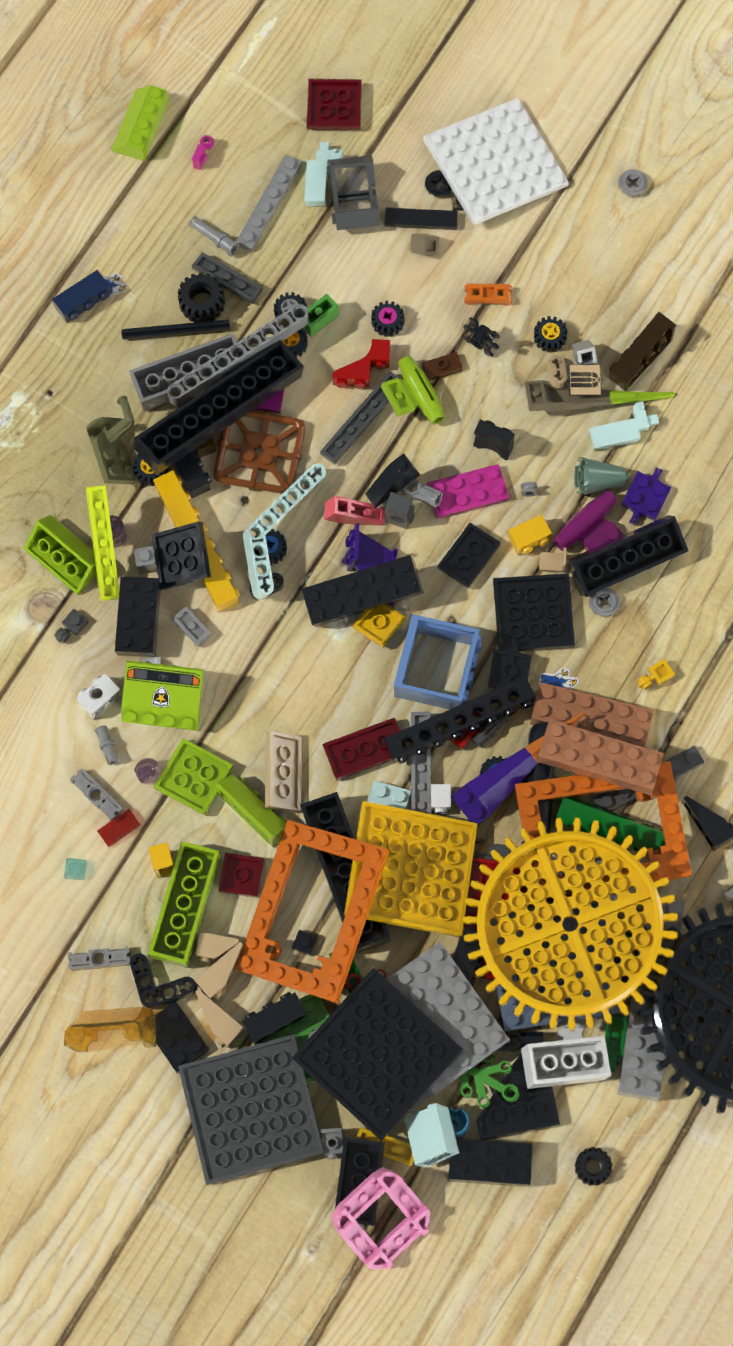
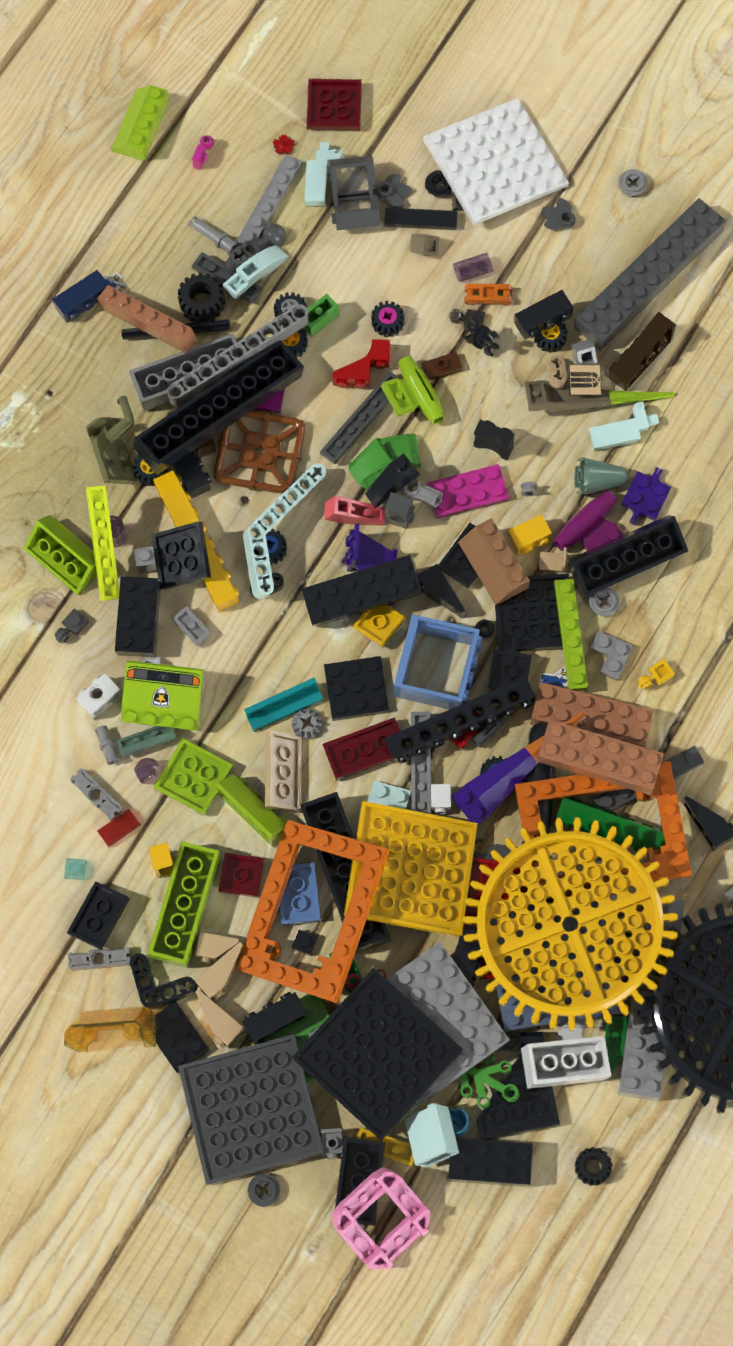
none -> black plate [67,881,130,951]
none -> nougat brick [97,285,197,354]
none -> sand green plate [116,726,177,757]
none -> light aqua slope [223,245,288,299]
none -> dark grey beam [225,224,286,273]
none -> teal fence [244,677,323,732]
none -> dark grey gear [248,1173,280,1207]
none -> red plant [273,134,295,155]
none -> medium blue plate [279,862,321,926]
none -> light grey gear [292,708,322,739]
none -> black plate [324,656,389,721]
none -> bright green slope [349,438,394,490]
none -> dark grey plate [376,174,412,207]
none -> bright green slope [380,434,421,467]
none -> black slope [419,564,466,618]
none -> clear smoke plate [449,309,485,327]
none -> plate [453,253,493,282]
none -> medium nougat slope [458,518,530,605]
none -> black plate [475,619,494,638]
none -> black brick [514,290,573,340]
none -> dark grey plate [542,198,575,230]
none -> lime plate [554,579,588,691]
none -> dark grey brick [574,198,726,350]
none -> light grey plate [590,631,633,681]

